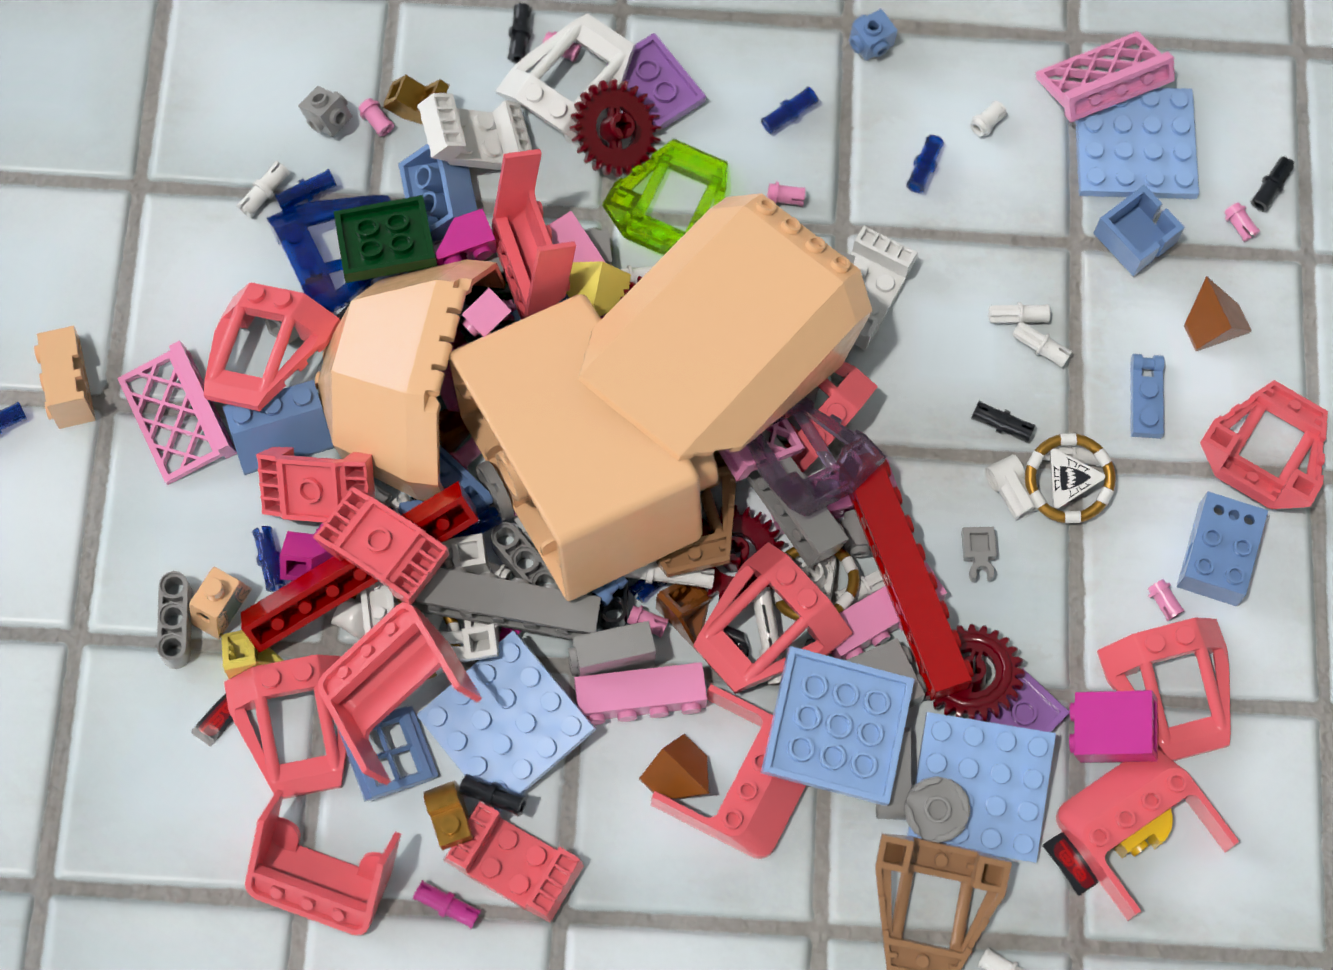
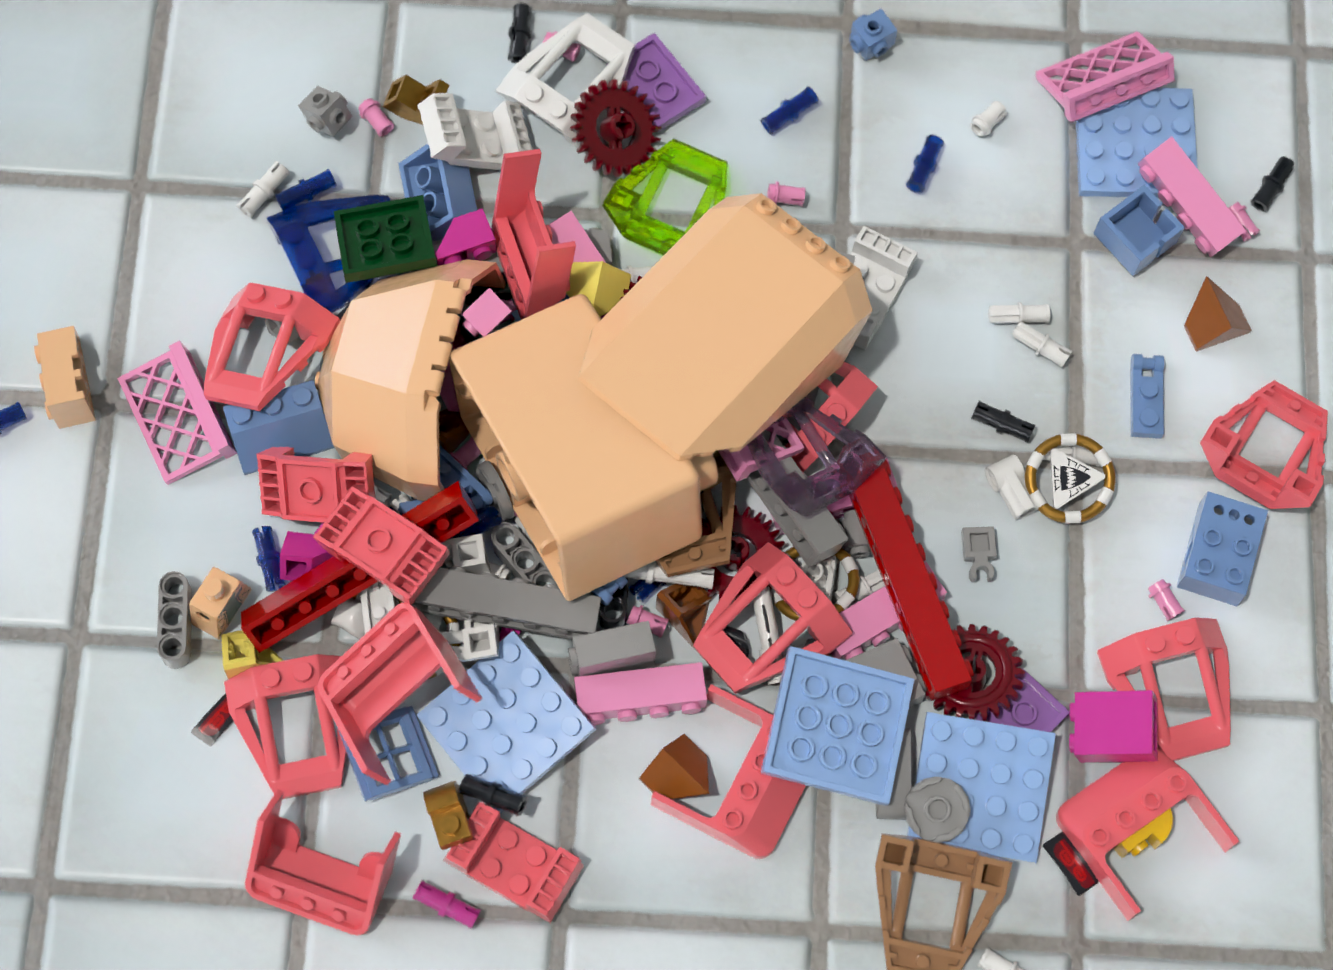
none -> bright pink brick [1138,137,1246,257]

